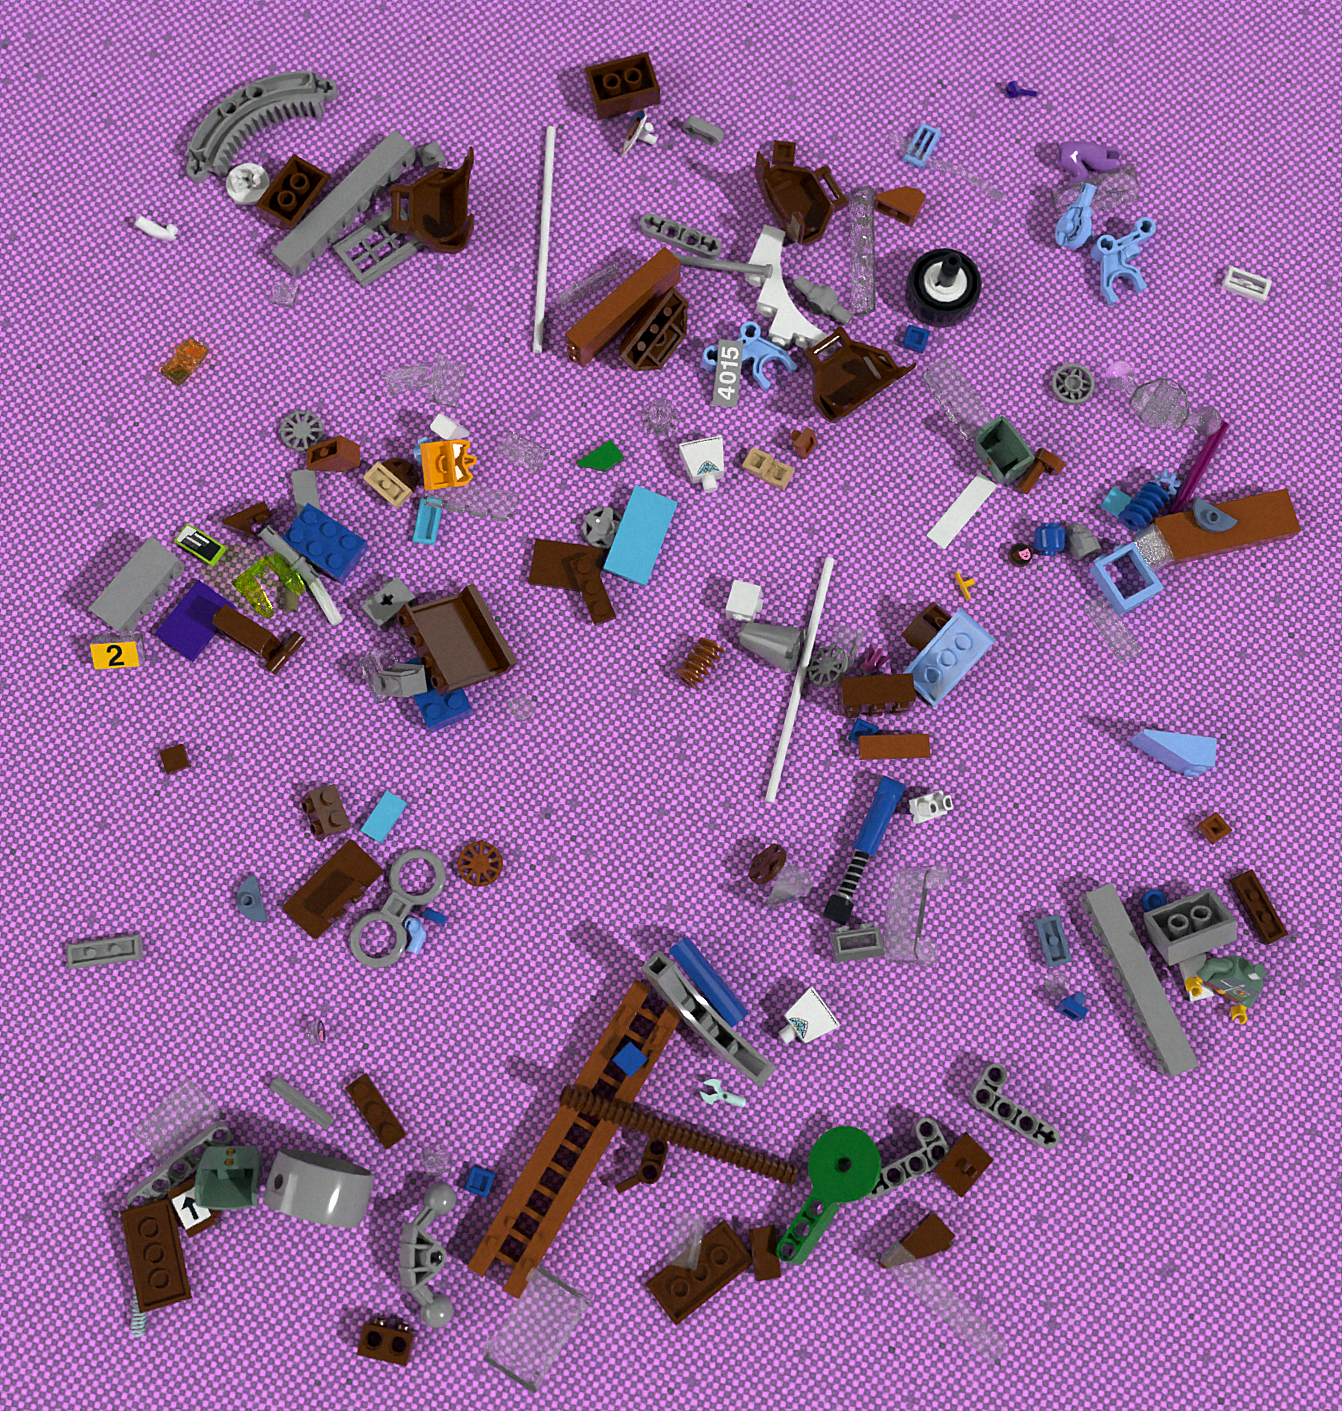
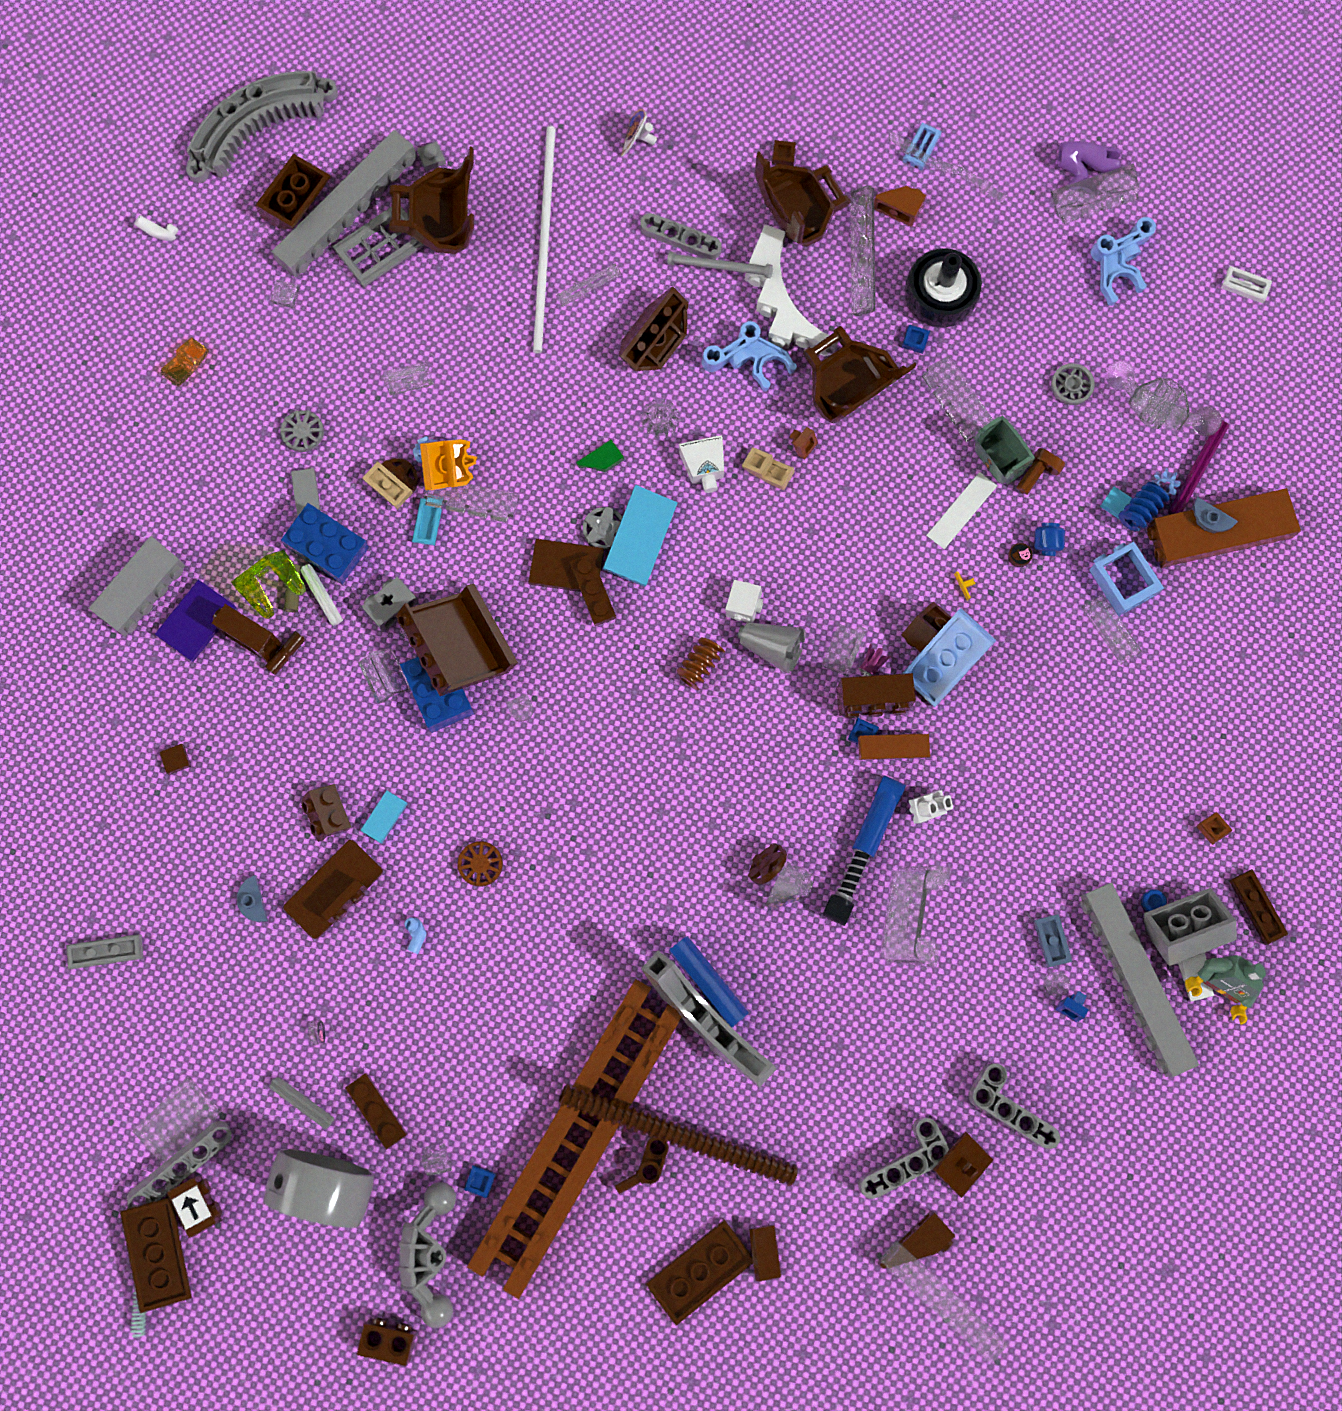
brick [89,631,147,670] -> none
slope [174,523,227,567] -> none
sand green piece [194,1146,263,1210] -> none
reddish brown slope [222,501,273,541] -> none
white plate [226,163,271,205] -> none
light grey pin [258,525,320,586] -> none
dark orange slope [307,435,360,472] -> none
light grey bar [350,849,446,968] -> none
light grey window [373,663,427,697] -> none
blue tile [422,909,448,927] -> none
clear panel [426,352,467,408] -> none
white slope [430,414,470,440] -> none
clear windscreen [482,1265,593,1394] -> none
clear slope [497,430,549,474] -> none
dark orange brick [565,247,681,367] -> none
reddish brown brick [585,51,660,120] -> none
blue tile [613,1042,647,1078] -> none
clear panel [666,1212,707,1271] -> none
light grey beam [683,115,724,147] -> none
light aqua bar [700,1079,746,1108] -> none
light grey sticker [712,339,743,407] -> none
white piece [765,557,835,803] -> none
green beam [777,1126,881,1266] -> none
white torso [778,987,840,1044] -> none
light grey pin [792,274,853,326] -> none
light grey wheel [808,645,848,688] -> none
light grey window [830,923,886,964] -> none
dark purple hand [1005,81,1037,99] -> none
light blue pin [1055,183,1097,250] -> none
light grey rock [1066,523,1101,561] -> none
light blue slope [1131,729,1217,778] -> none
clear beam [1132,523,1176,573] -> none

